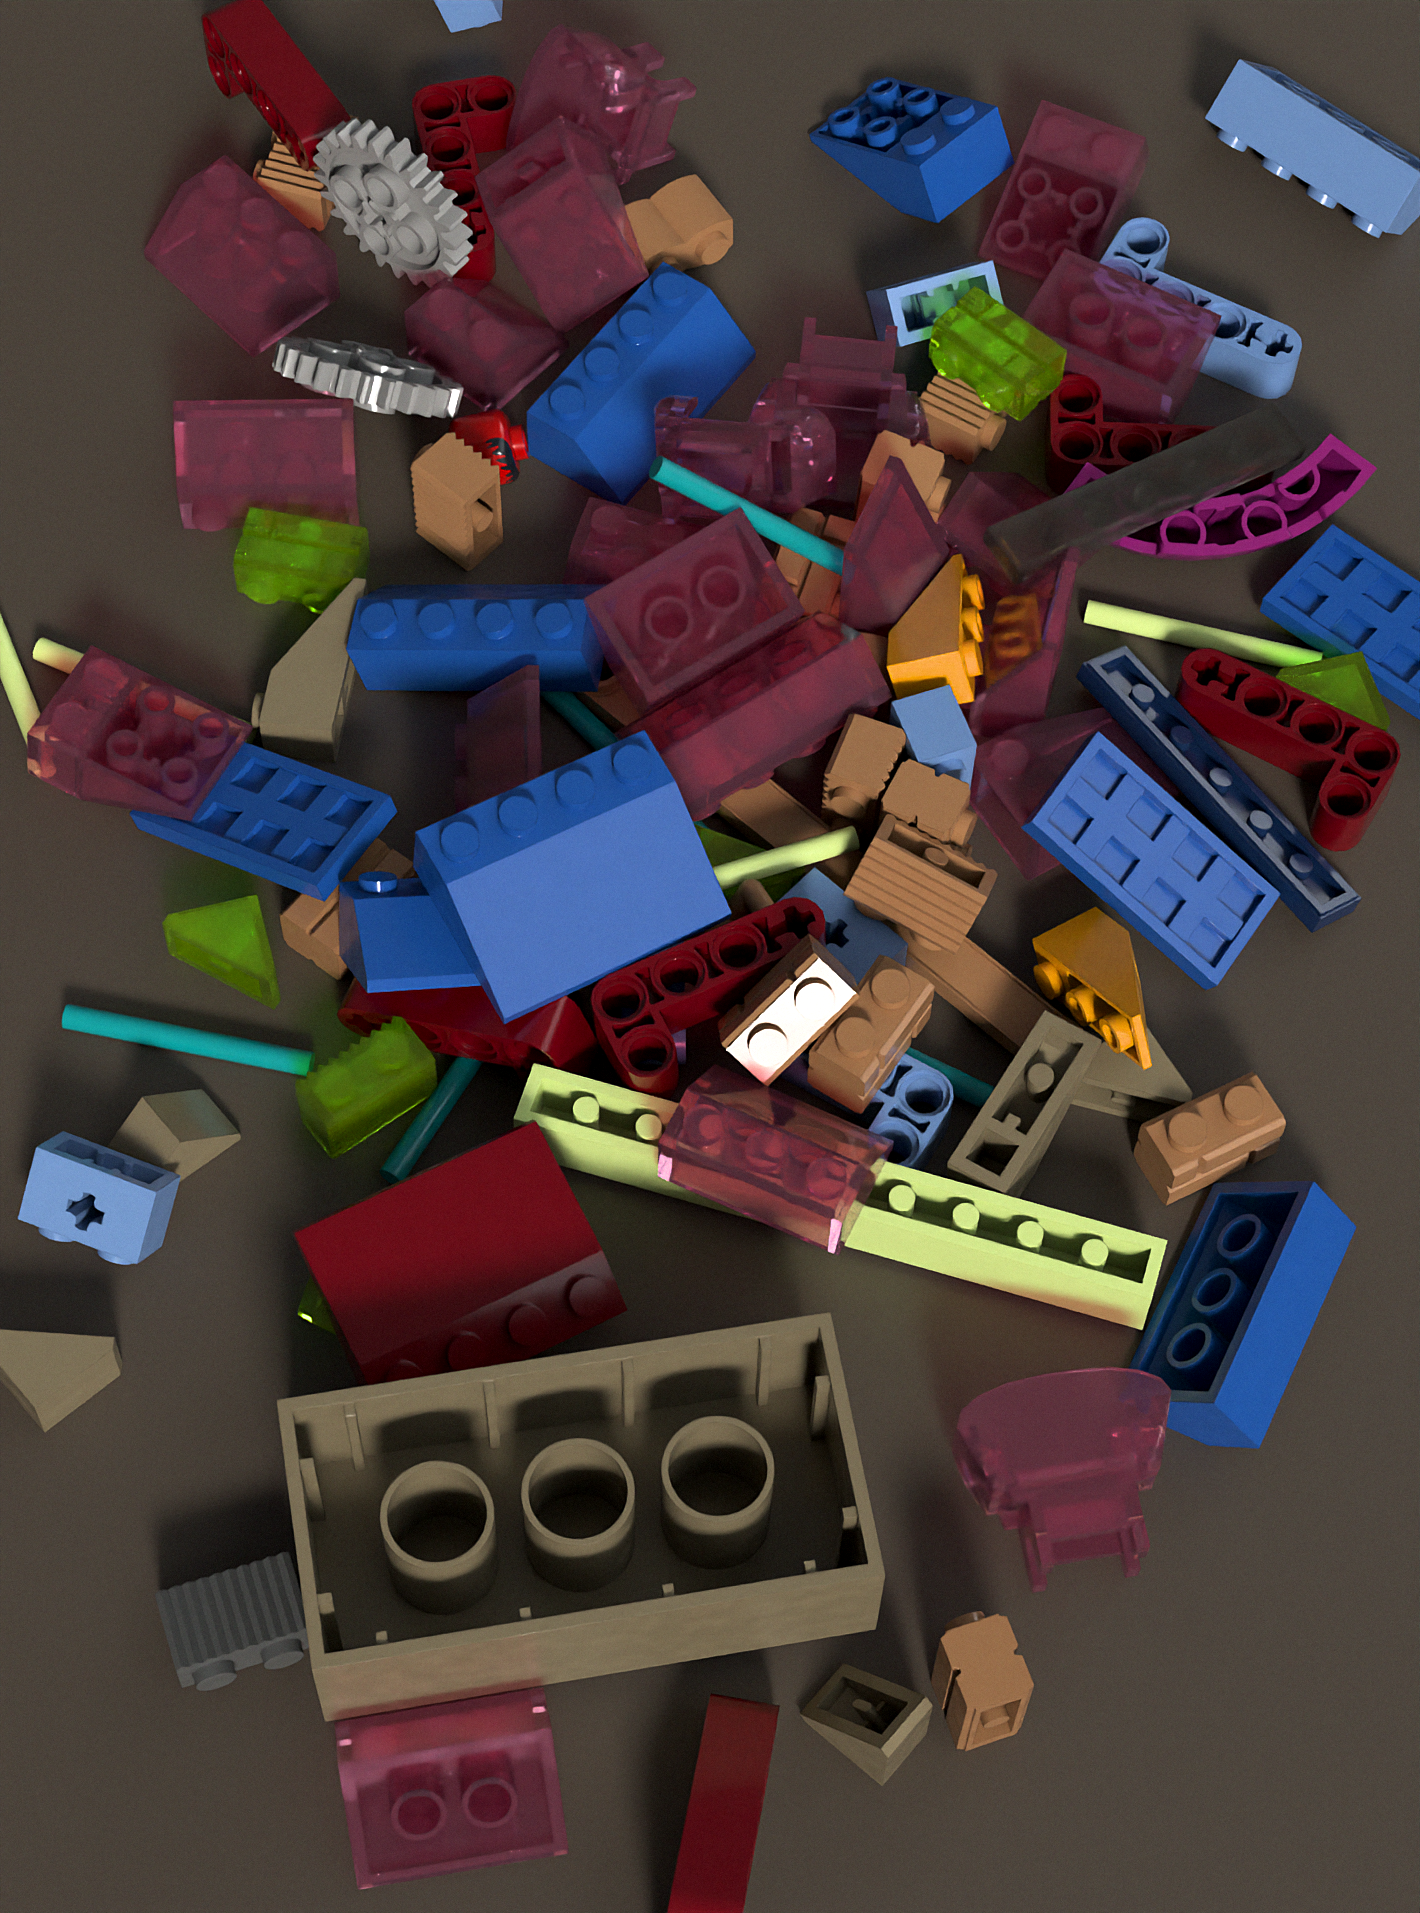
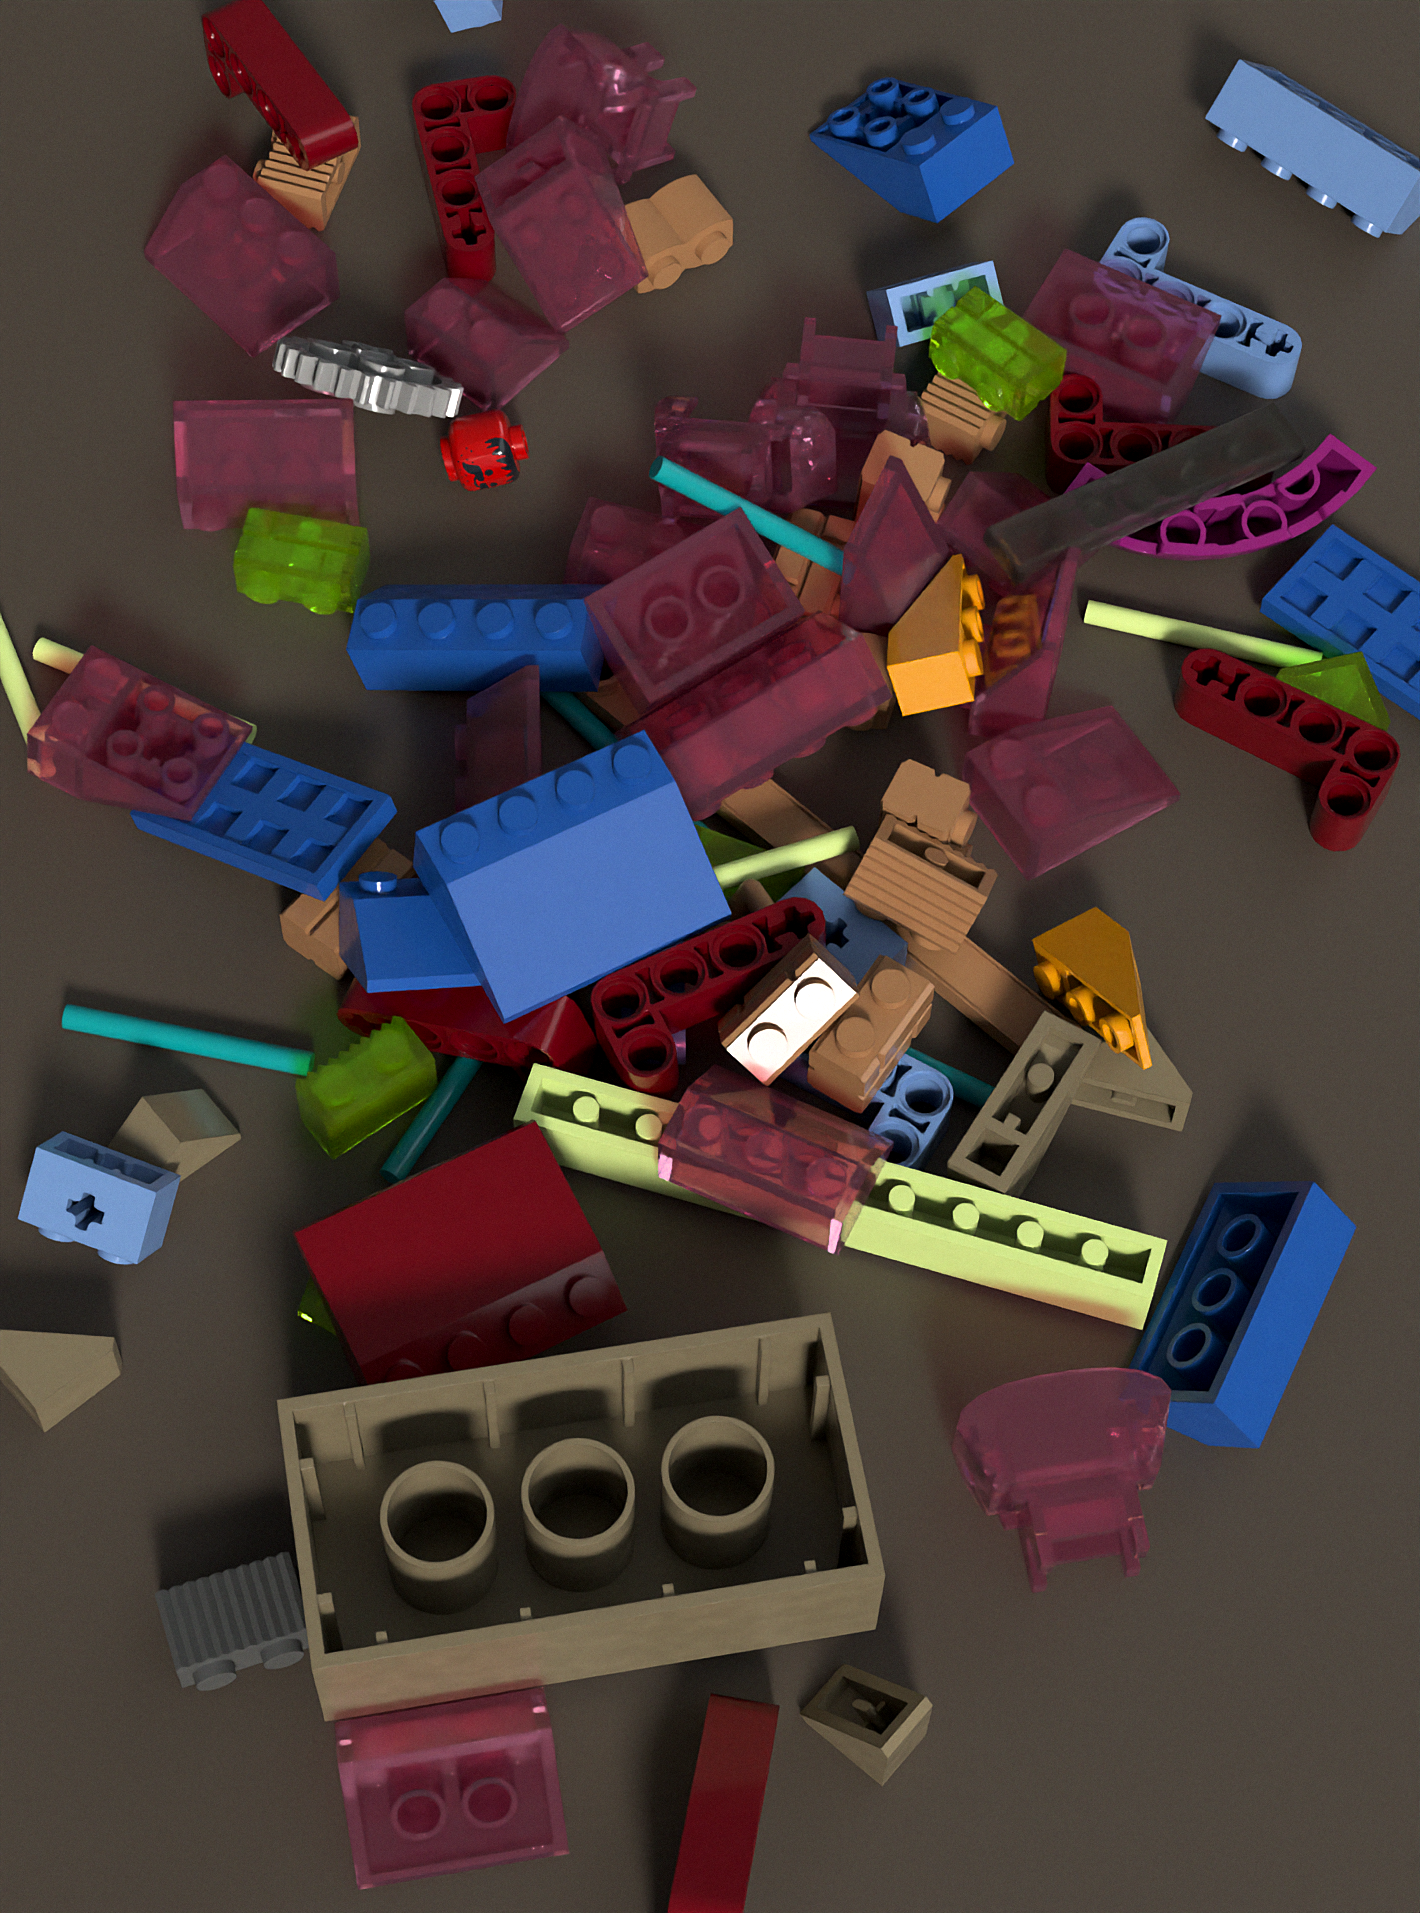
clear neon green slope [162,894,281,1010] -> none
dark tan slope [251,578,368,763] -> none
light grey gear [313,118,473,288] -> none
medium nougat brick [410,432,503,571] -> none
blue slope [526,261,756,509] -> none
medium nougat brick [820,714,906,851] -> none
medium blue brick [889,685,977,790] -> none
medium nougat brick [931,1611,1034,1751] -> none
clear pink slope [977,100,1150,296] -> none
plate [1021,731,1281,991] -> none
dark blue tile [1076,645,1362,933] -> none
medium nougat brick [1133,1072,1286,1206] -> none

